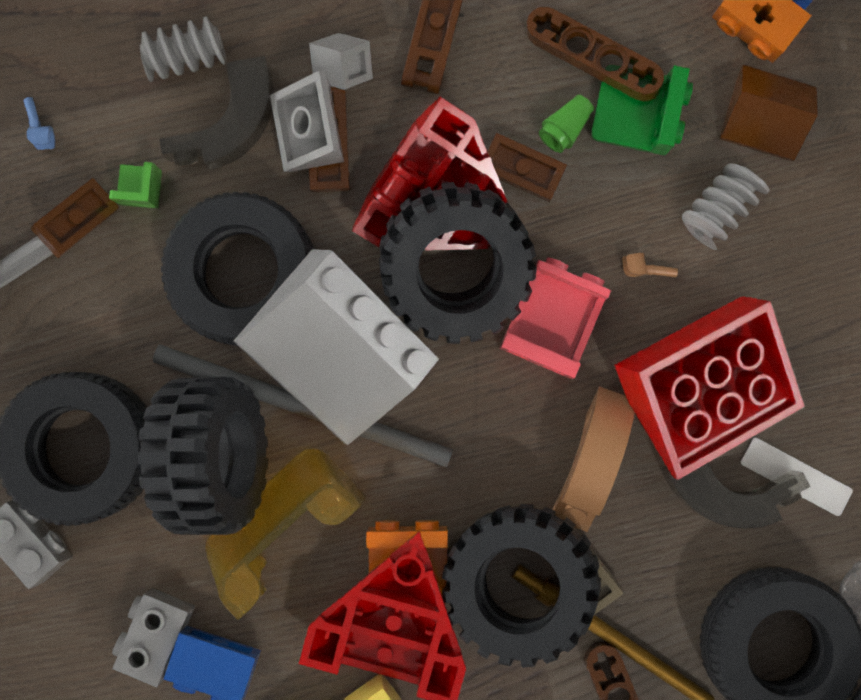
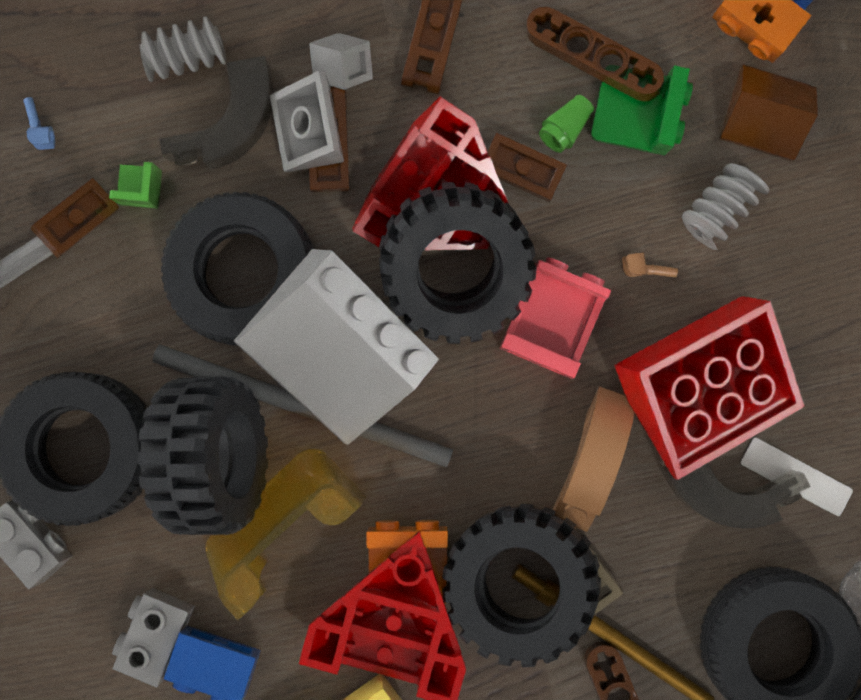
red bush [373,160,425,213] -> none

